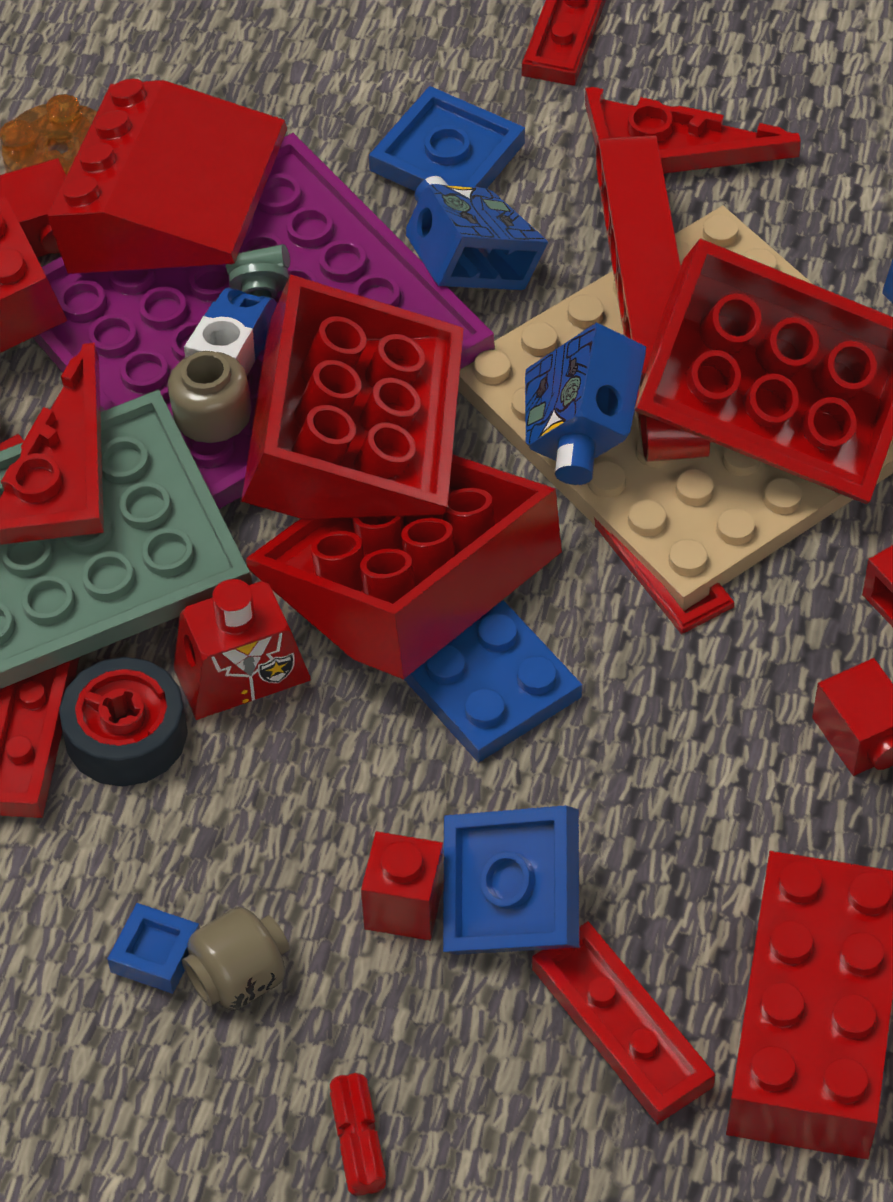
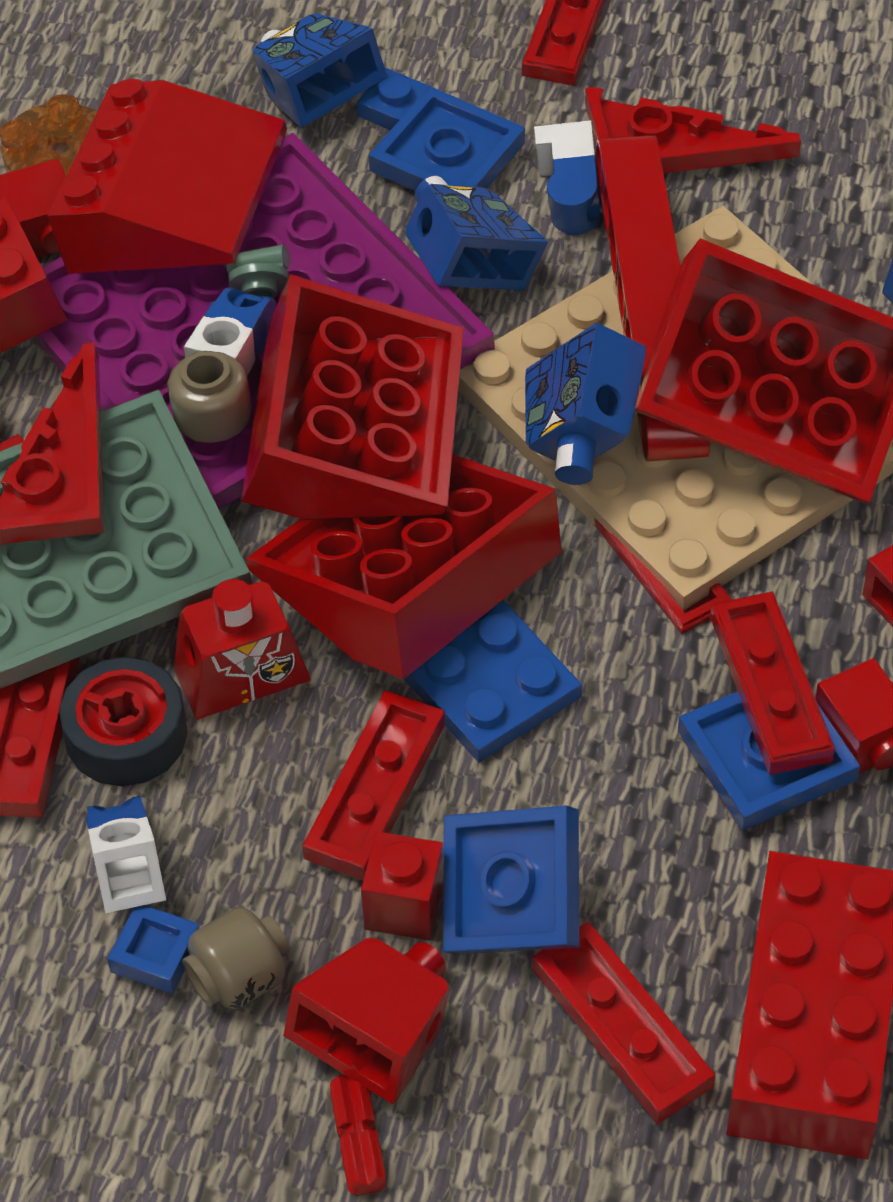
none -> white leg [86,796,166,913]
none -> blue torso [253,13,387,128]
none -> red torso [283,938,450,1104]
none -> red plate [302,690,445,881]
none -> blue plate [357,68,429,130]
none -> blue leg [534,120,600,235]
none -> blue plate [678,691,860,831]
none -> red tile [710,591,835,775]

